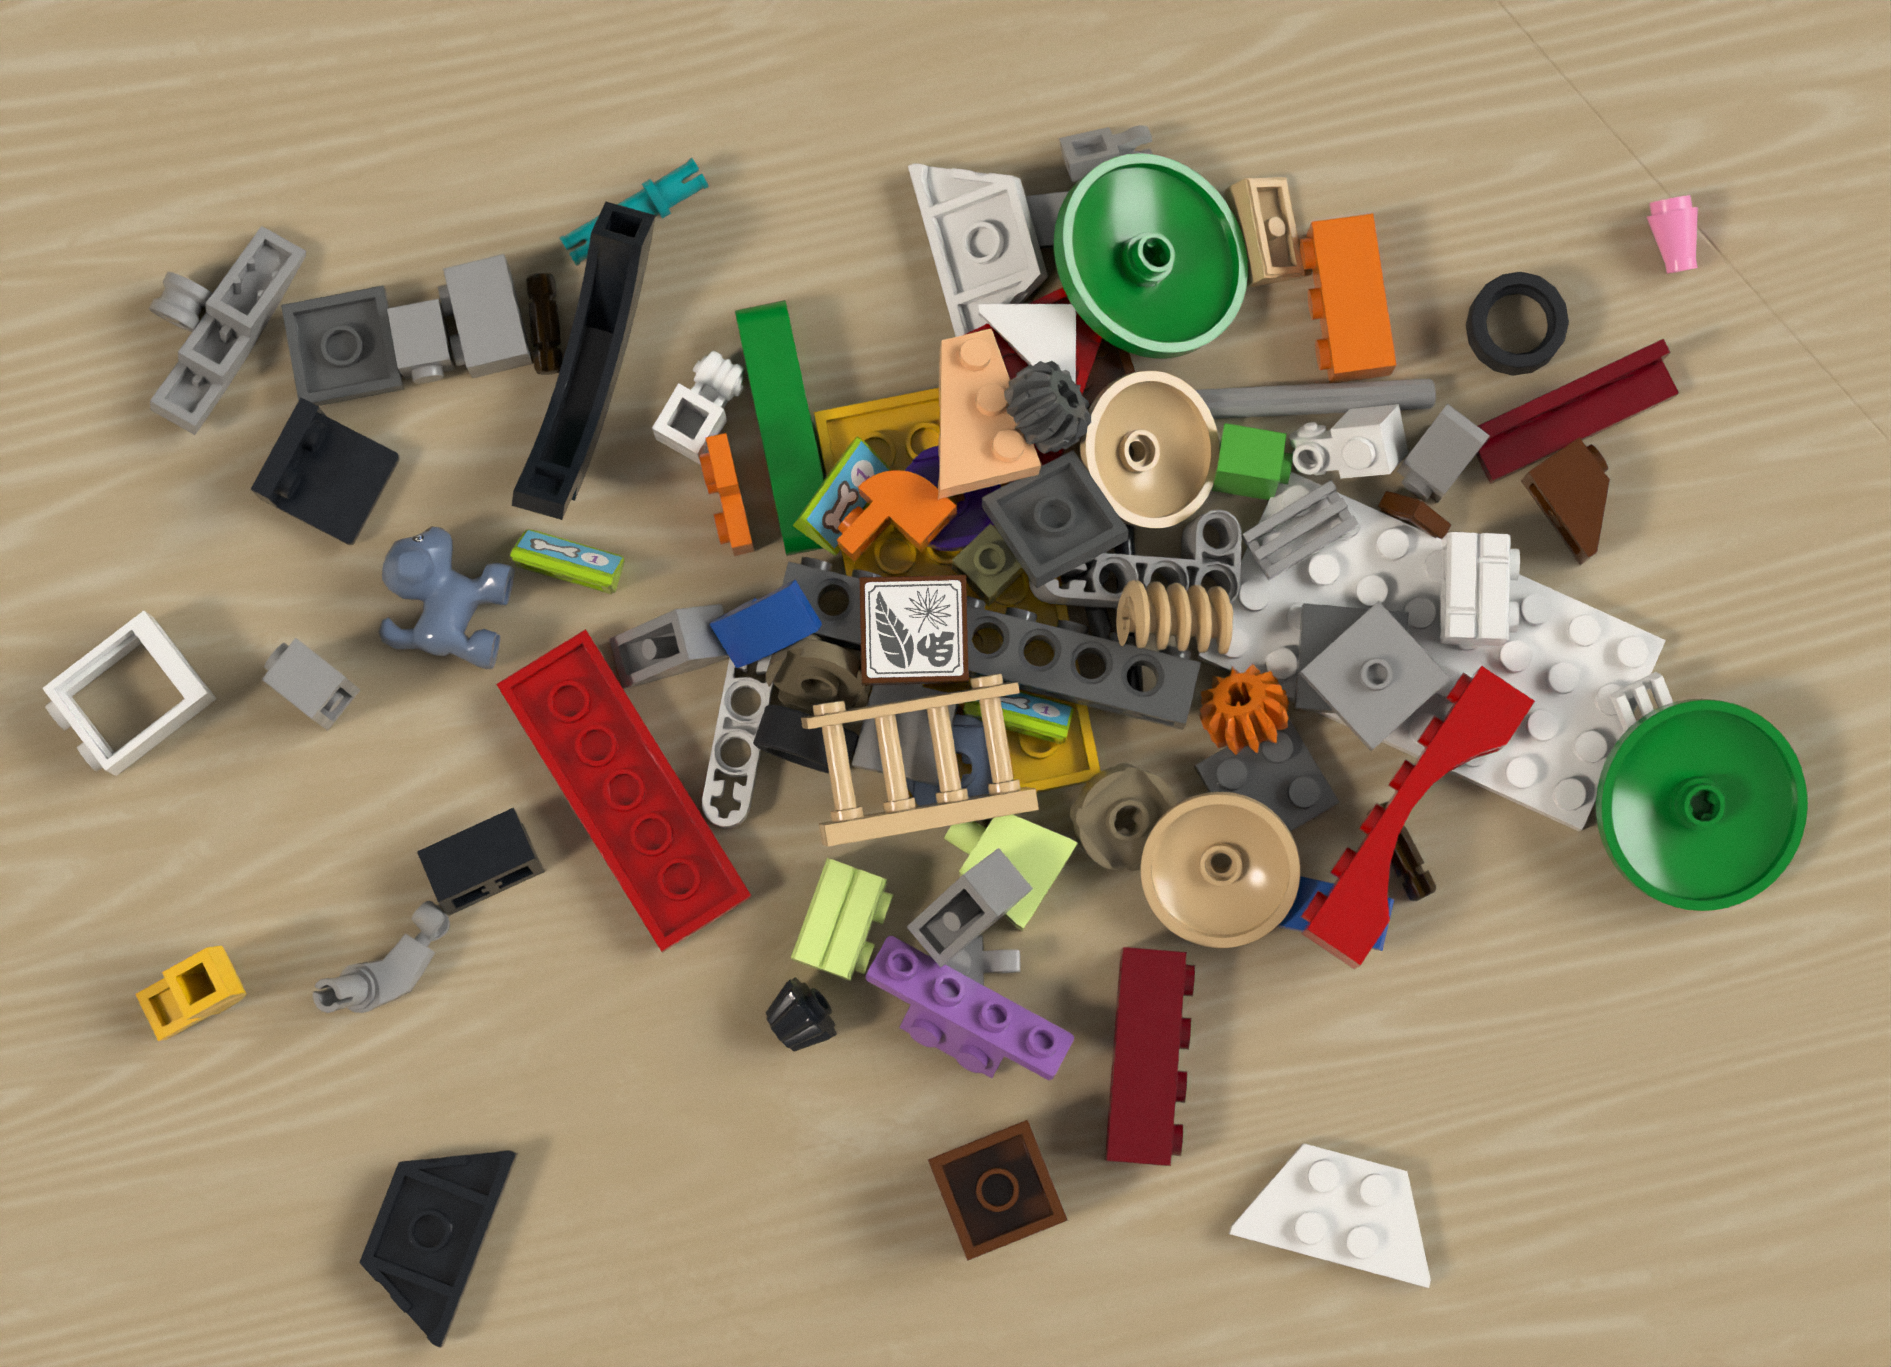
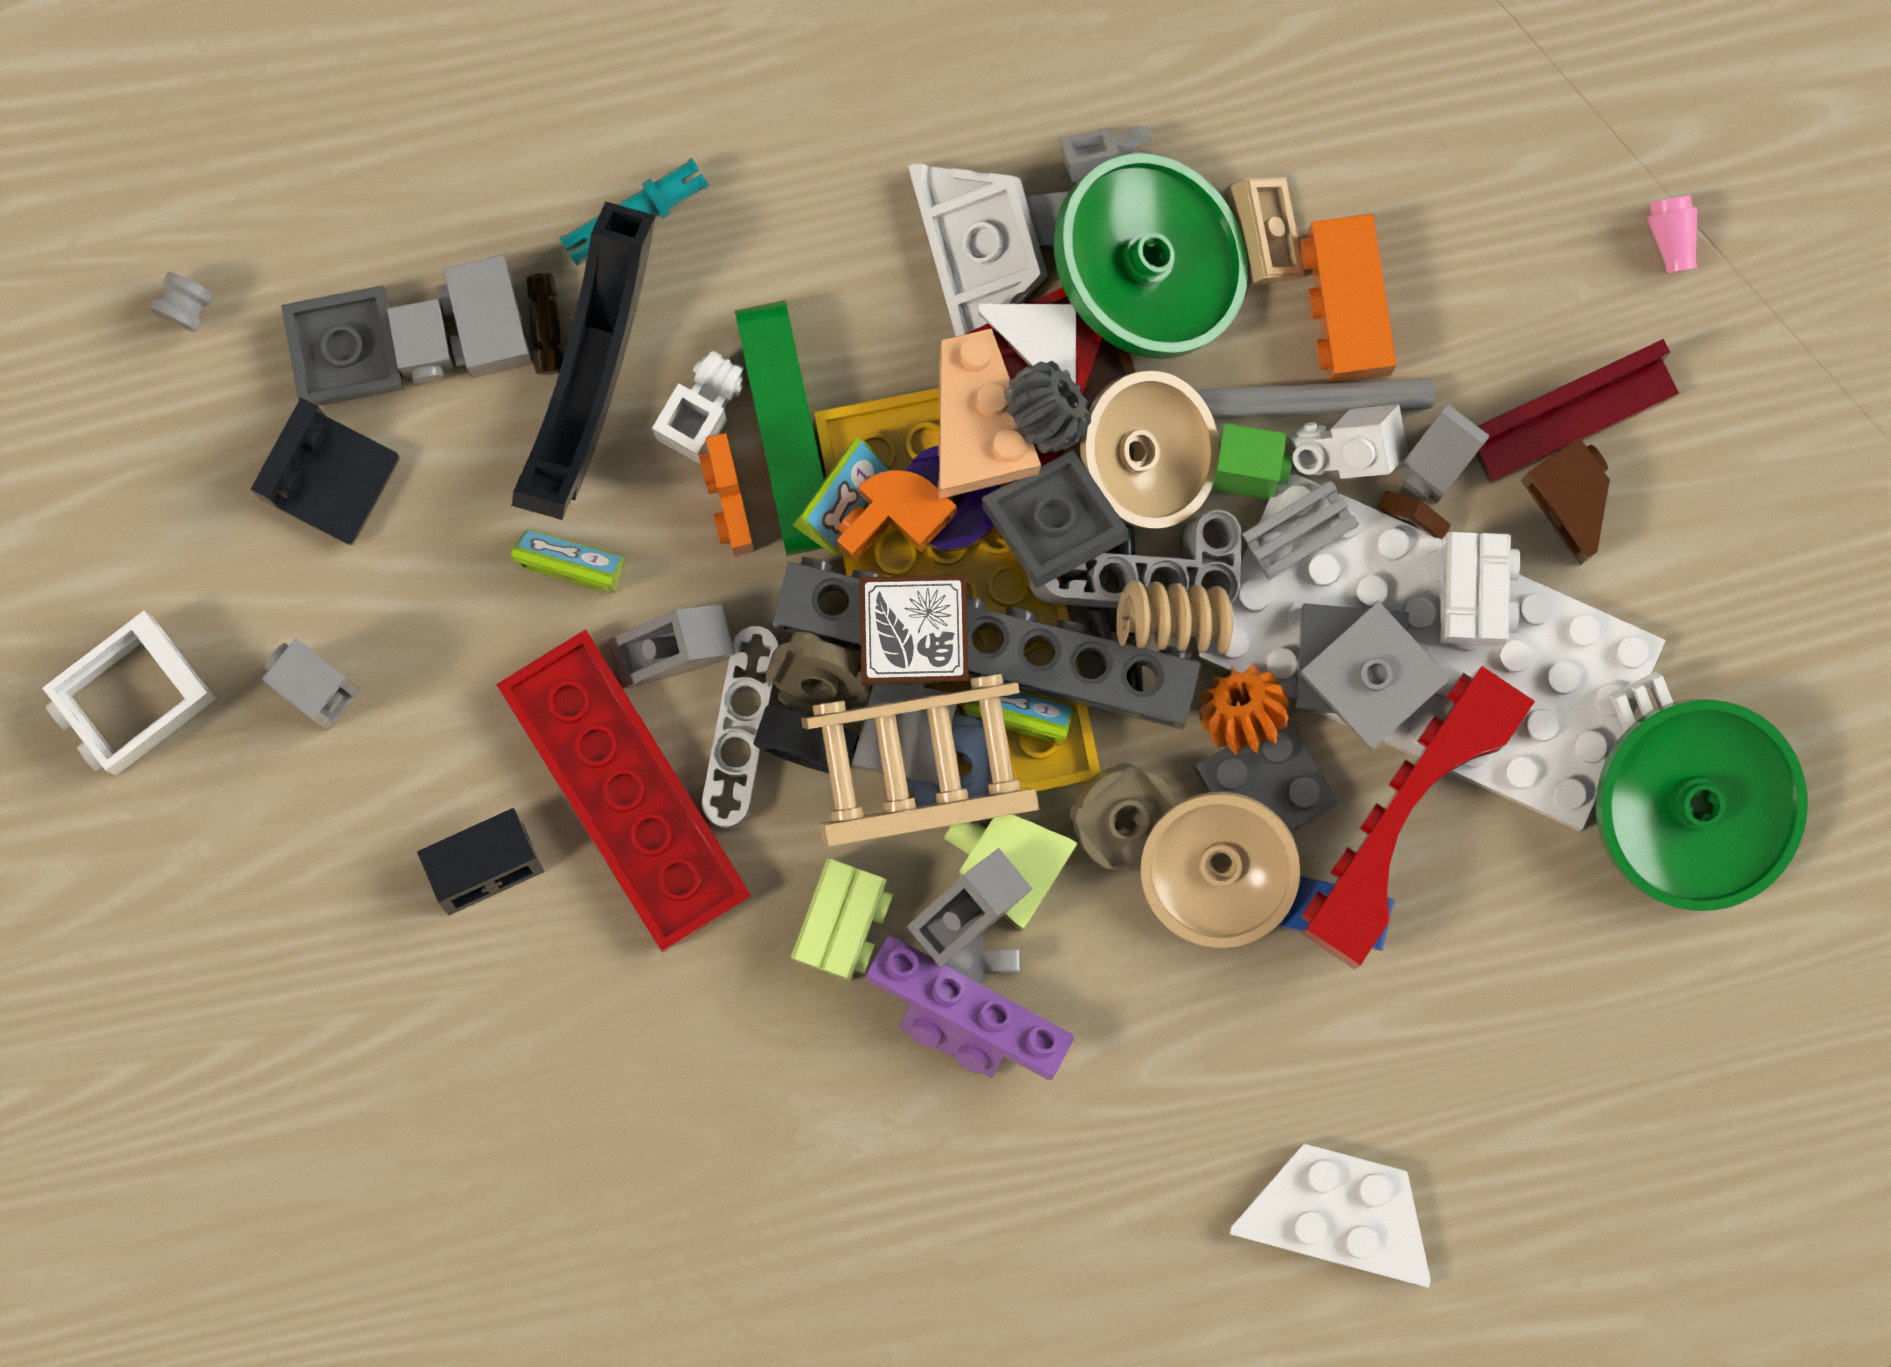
yellow brick [135,946,247,1041] -> none
light grey slope [150,226,306,435] -> none
light grey arm [313,901,450,1013] -> none
black wing [359,1150,518,1348] -> none
sand blue animal [379,526,515,669] -> none
blue slope [710,580,822,668] -> none
black piece [765,977,837,1052] -> none
reddish brown brick [928,1120,1068,1261] -> none
olive brick [952,523,1025,607] -> none
dark red brick [1104,947,1195,1166] -> none
dark brown axle [1367,801,1436,901] -> none
black tyre [1465,272,1569,376] -> none

